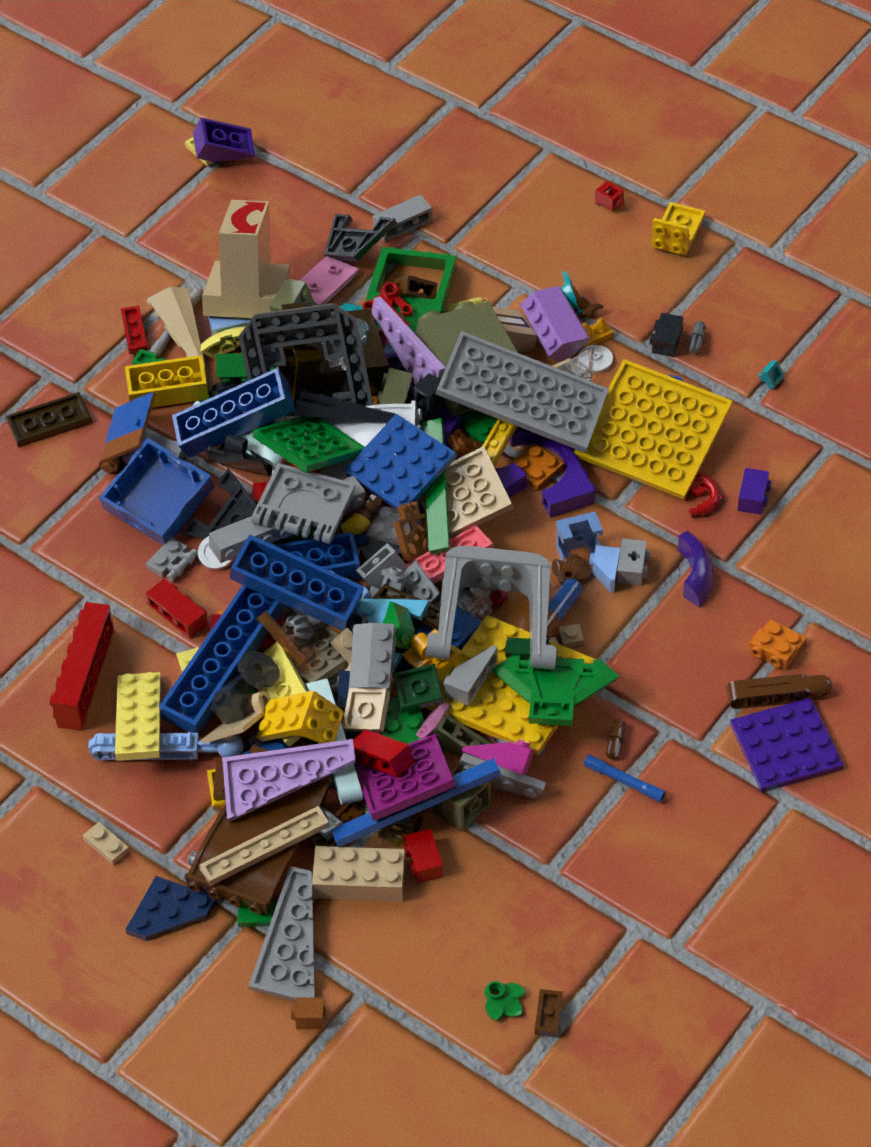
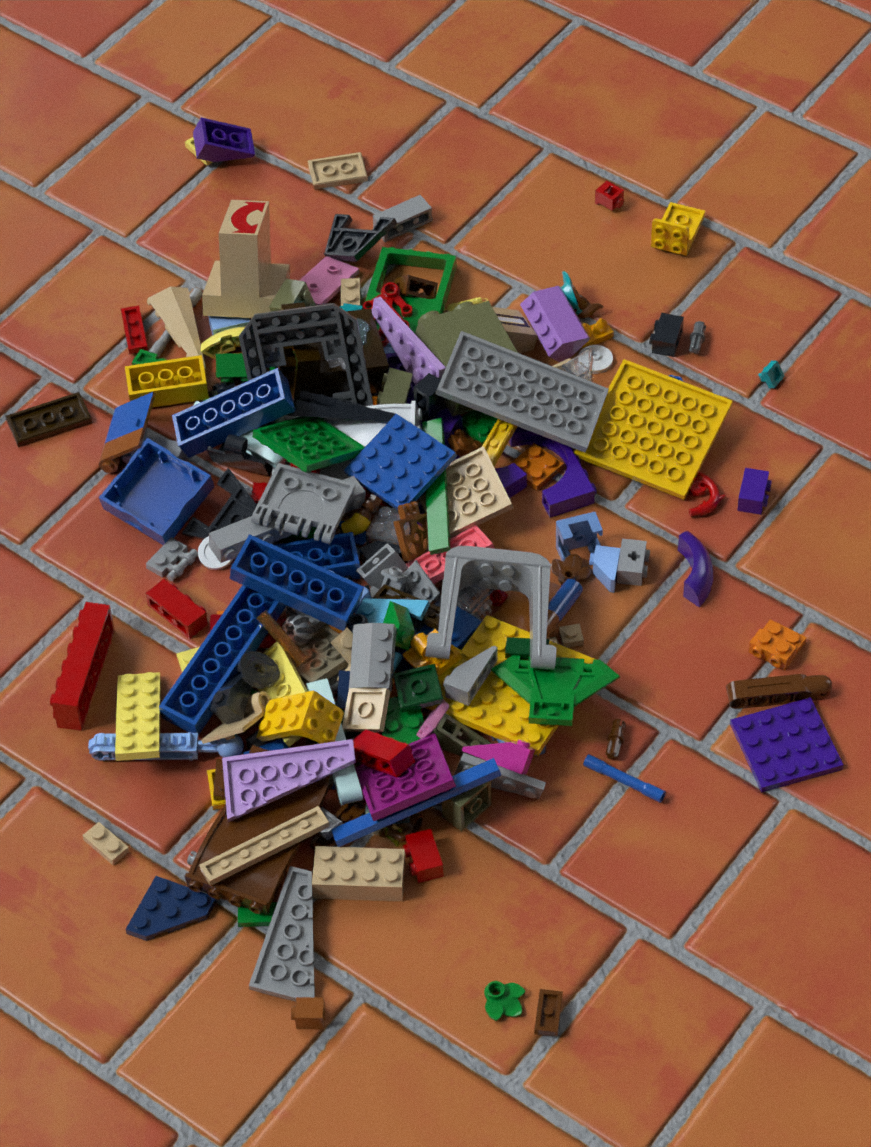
none -> tan tile [308,152,368,190]
none -> tan brick [341,278,361,306]

